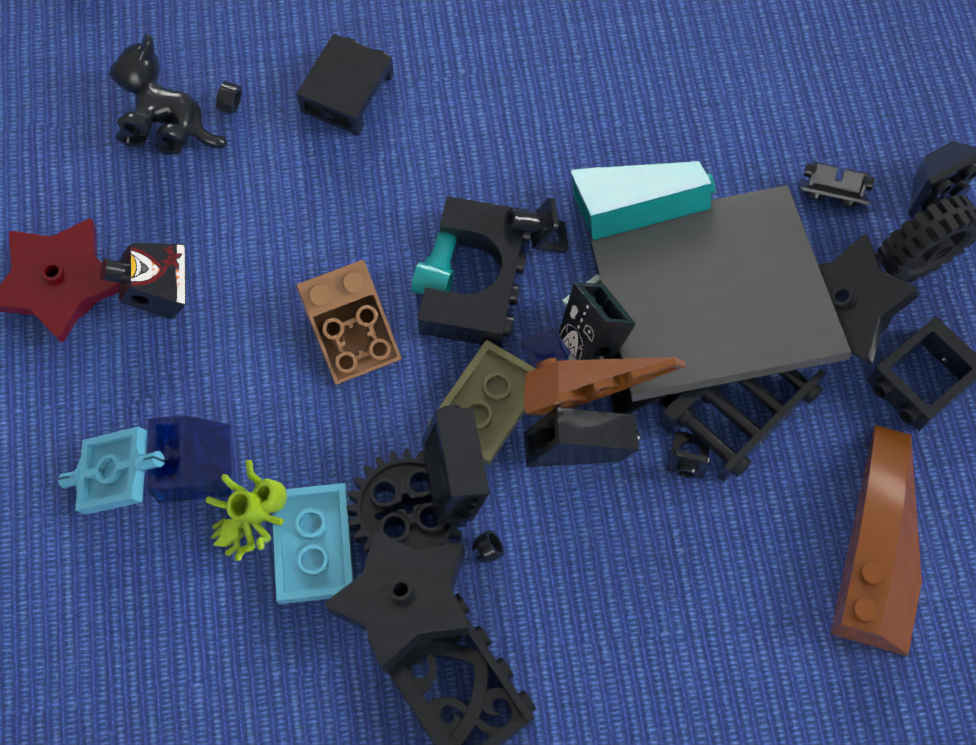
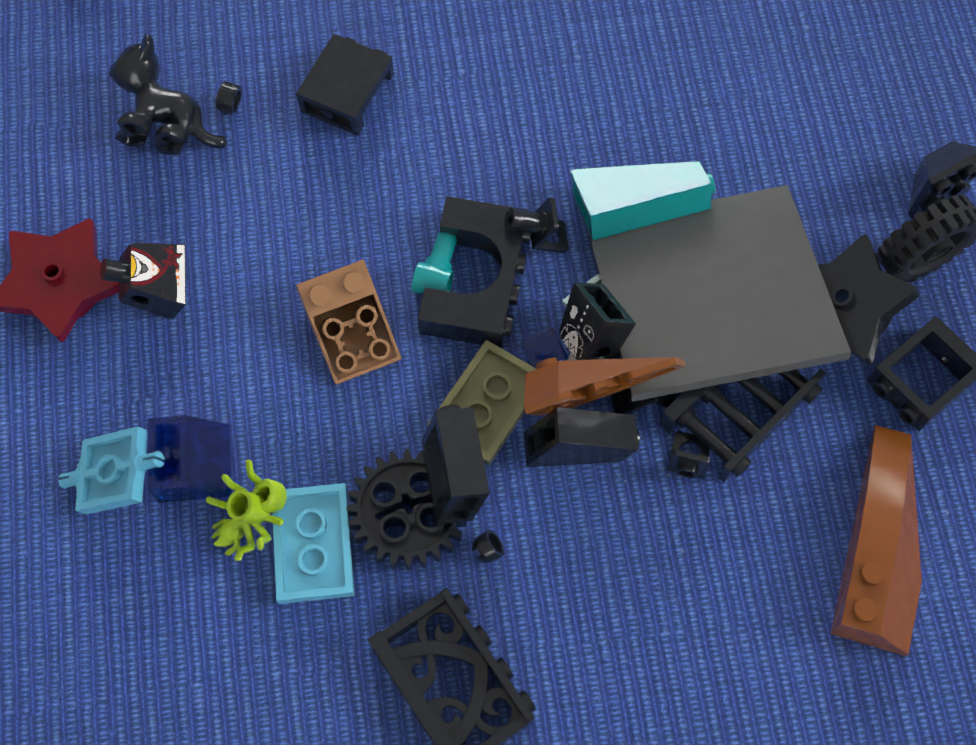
black plate [325,531,471,672] -> none
black hinge [800,161,875,207] -> none

